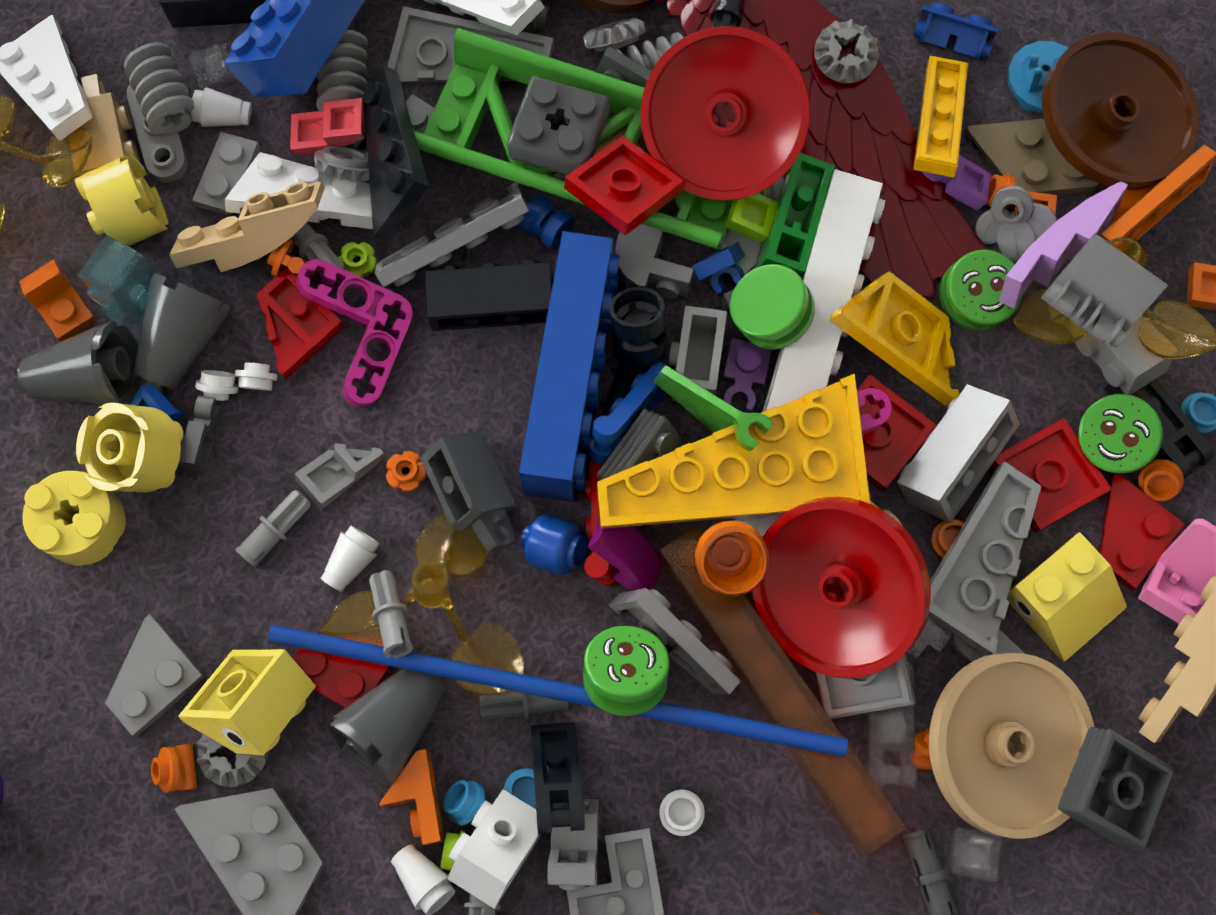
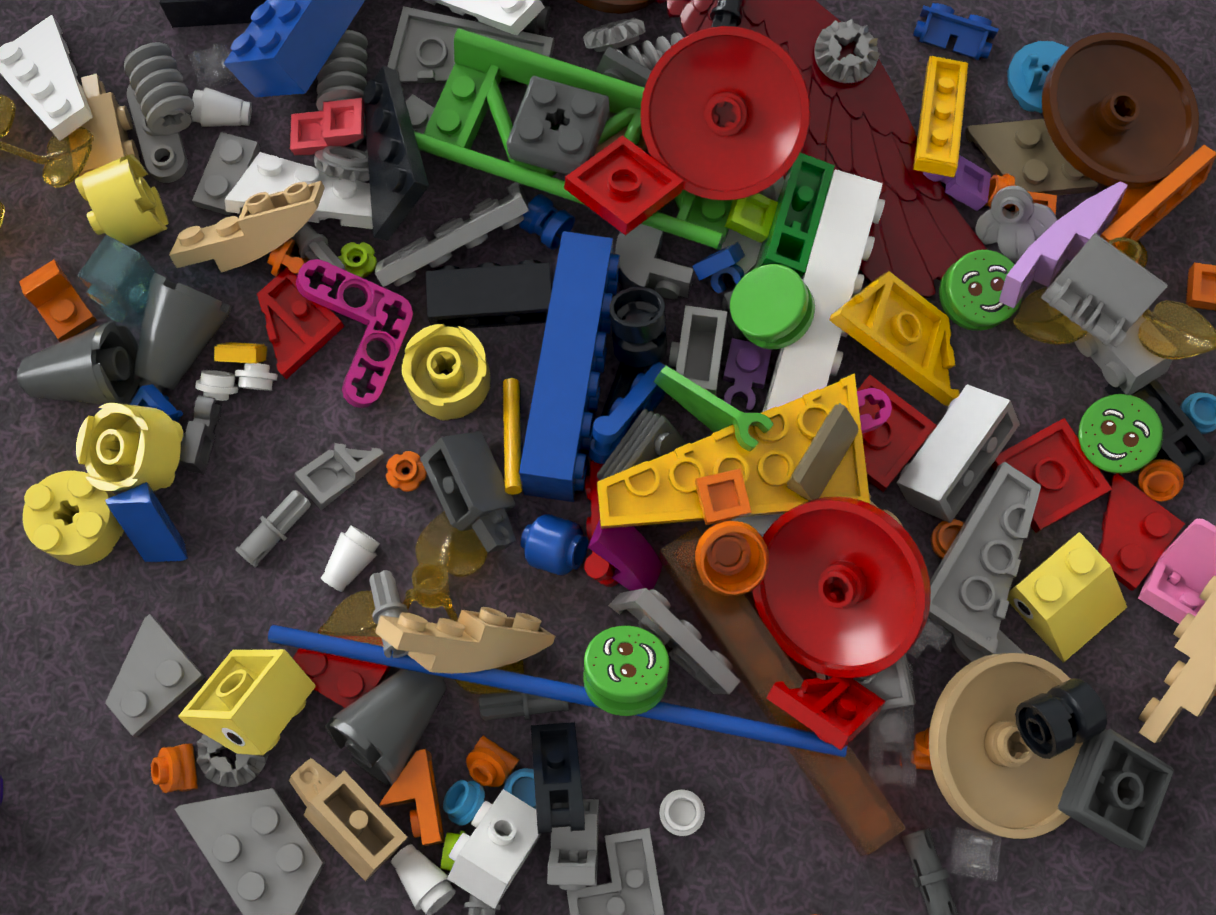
none -> blue slope [105,482,188,562]
none -> yellow tile [214,342,267,364]
none -> tan hinge [289,758,408,881]
none -> tan slope [375,607,555,674]
none -> light yellow brick [402,324,491,421]
none -> orange plate [466,735,520,787]
none -> yellow bar [503,378,522,495]
none -> orange plate [695,468,752,525]
none -> red wing [766,677,886,750]
none -> dark tan slope [787,403,858,501]
none -> black wheel [1015,679,1107,759]

